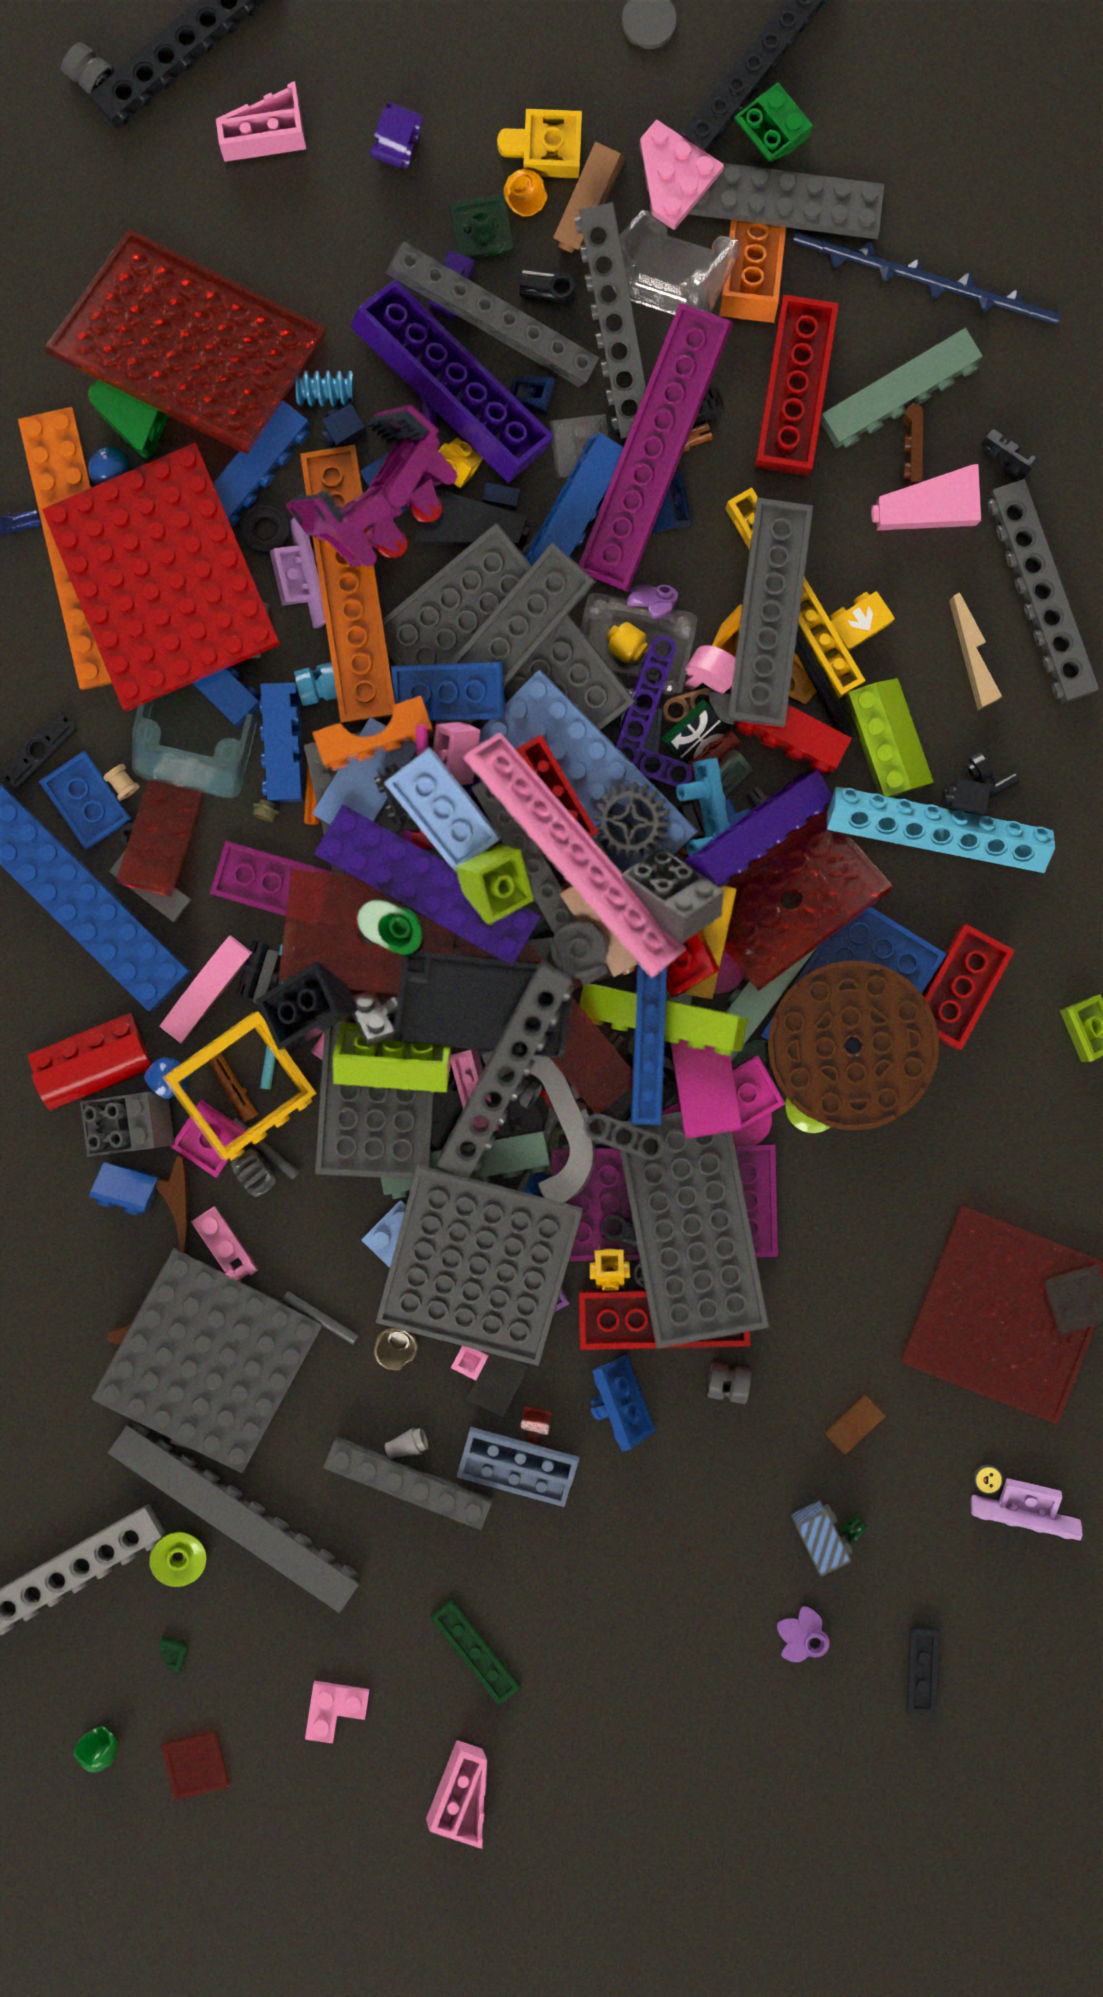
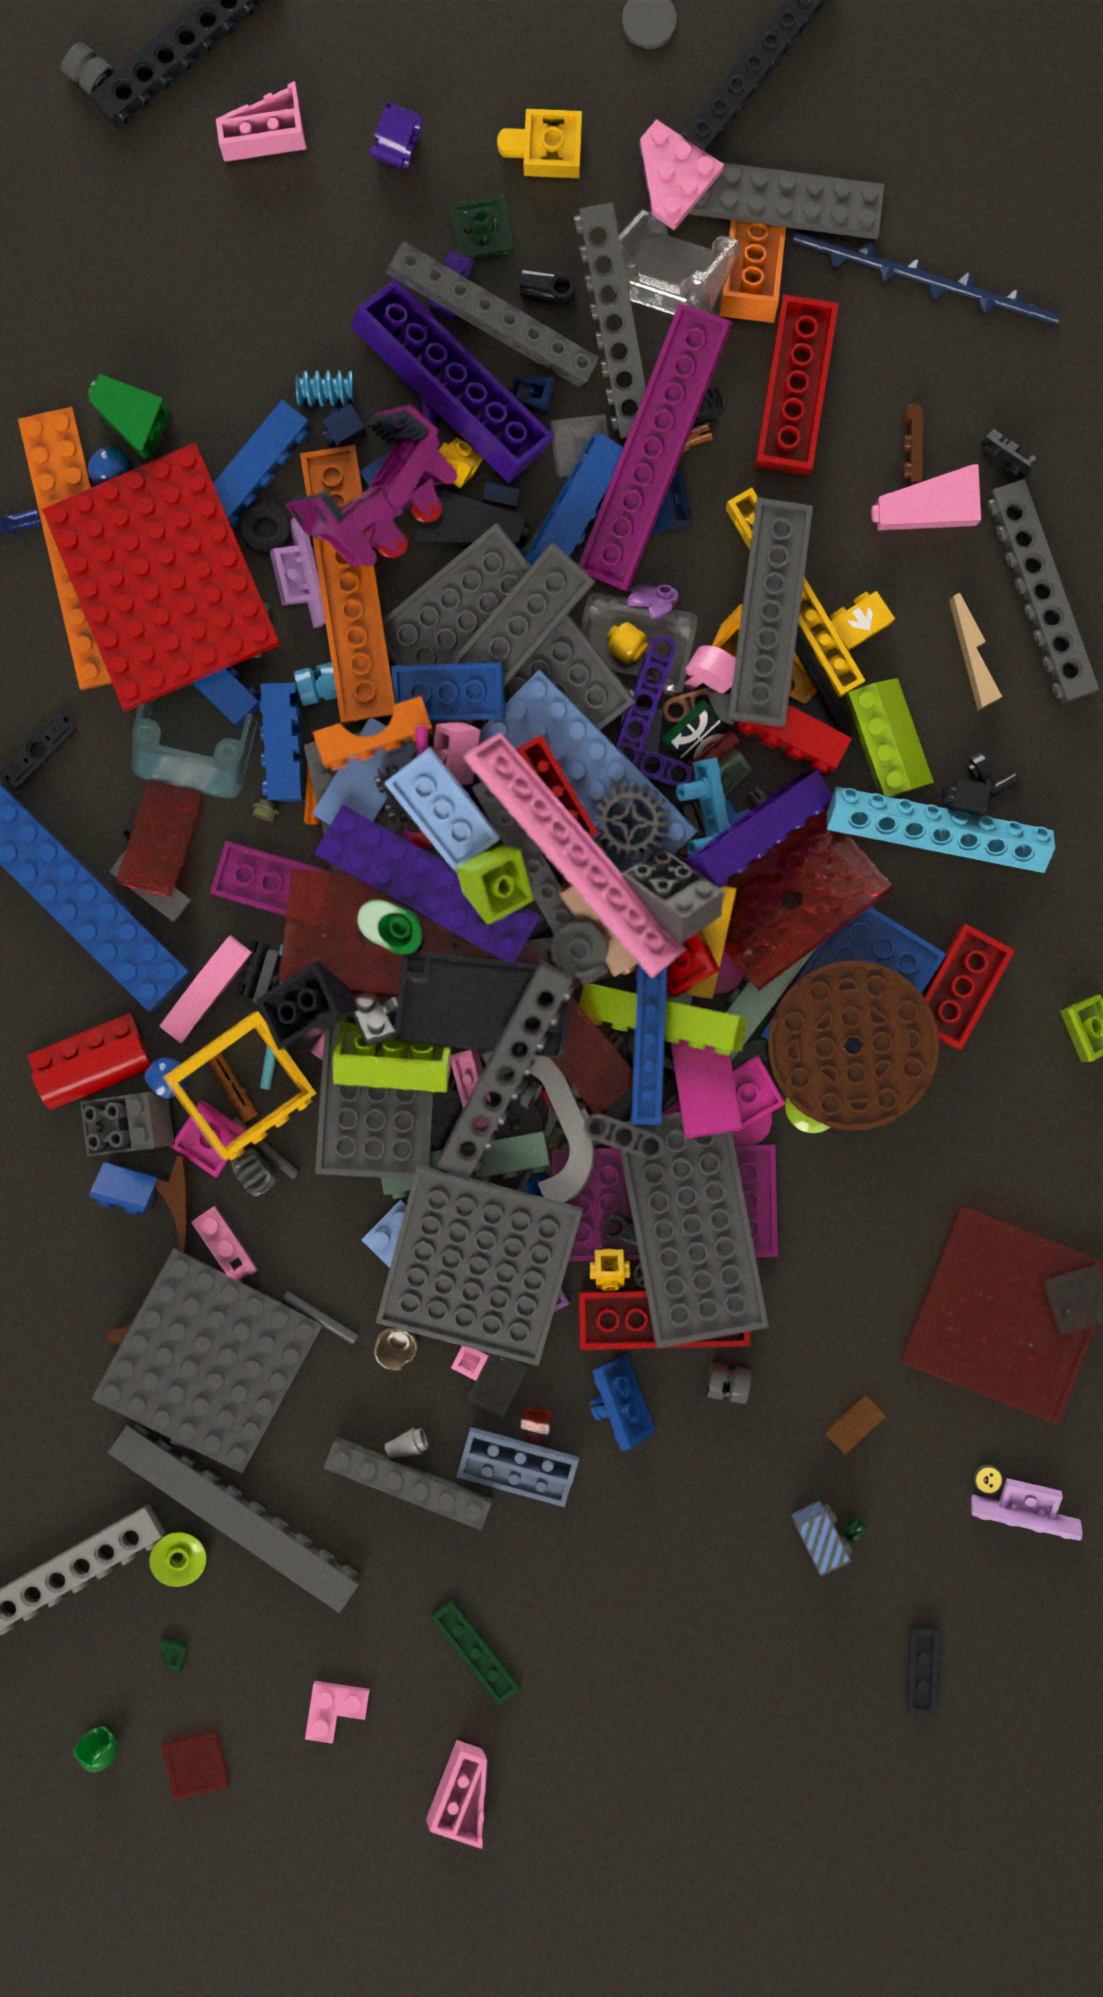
blue tile [39,750,133,851] -> none
clear red plate [46,229,326,455] -> none
tan bush [103,764,140,801] -> none
light orange hair [503,168,548,217] -> none
medium nougat slope [553,142,626,254] -> none
green slope [734,82,813,162] -> none
medium lavender plate [777,1606,829,1662] -> none
sand green brick [820,328,983,449] -> none

